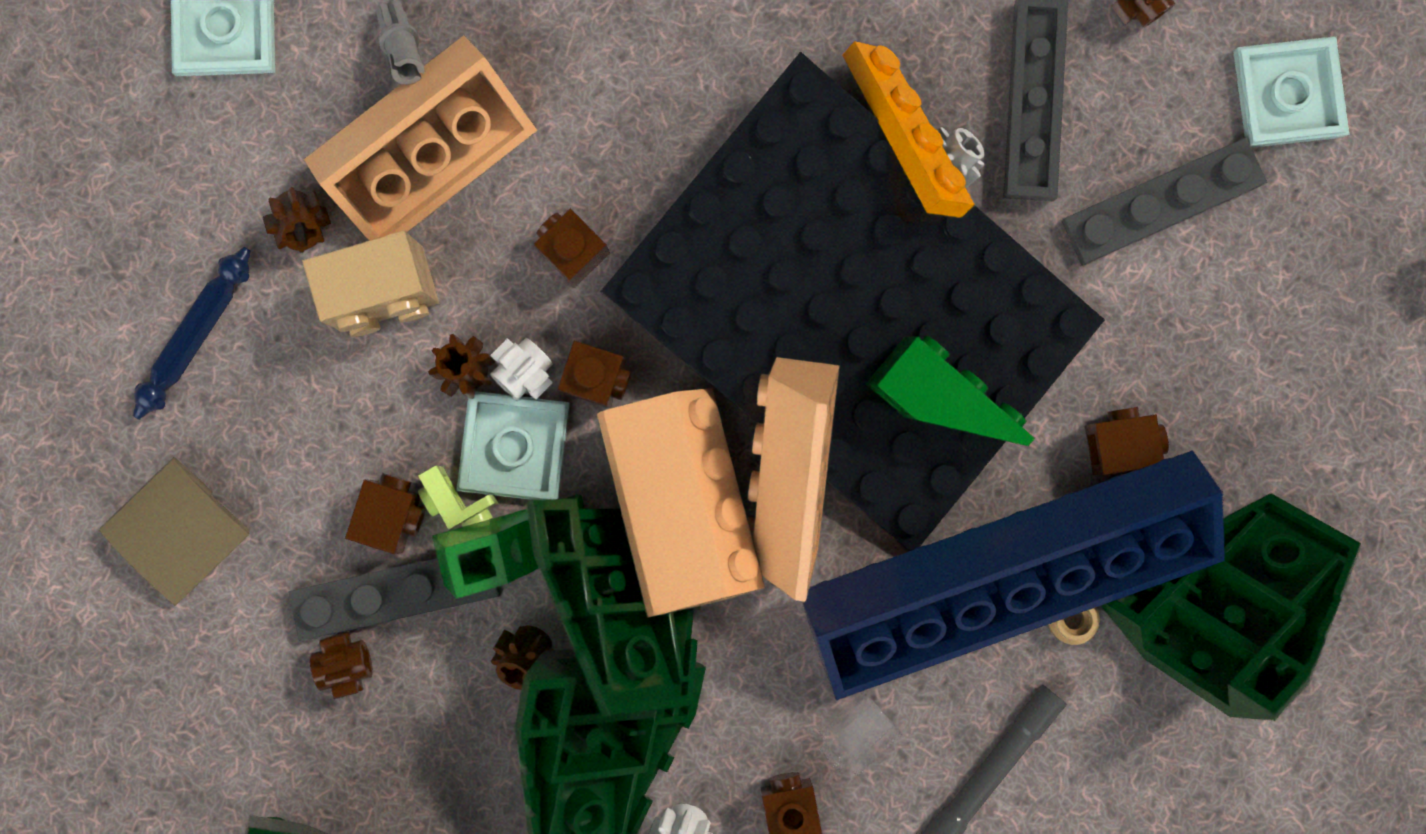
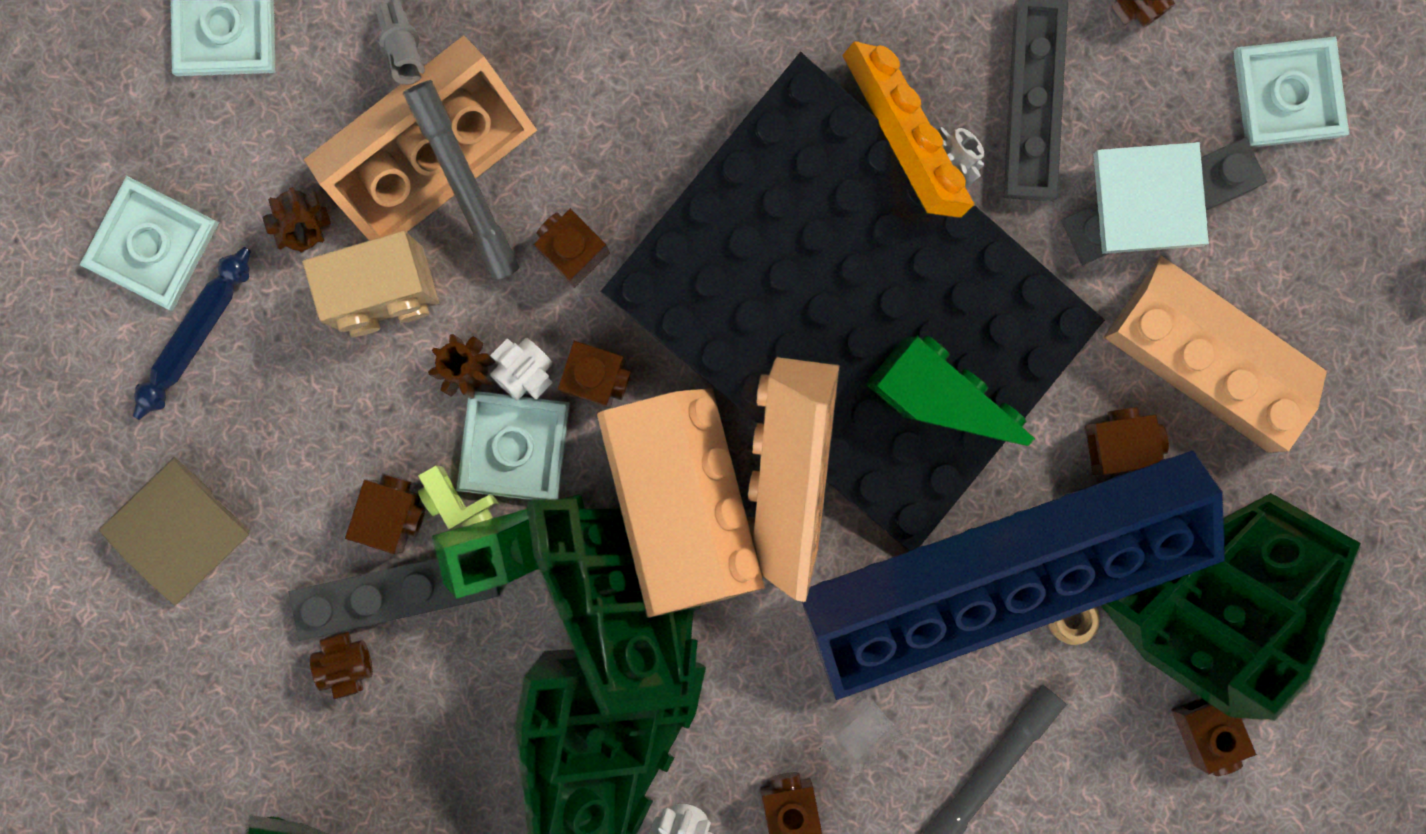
reddish brown gear [491,625,553,690] -> none
none -> light aqua tile [80,176,219,311]
none -> dark grey piece [403,80,519,280]
none -> light aqua tile [1093,142,1209,254]
none -> light nougat slope [1104,255,1327,453]
none -> reddish brown brick [1171,697,1257,776]

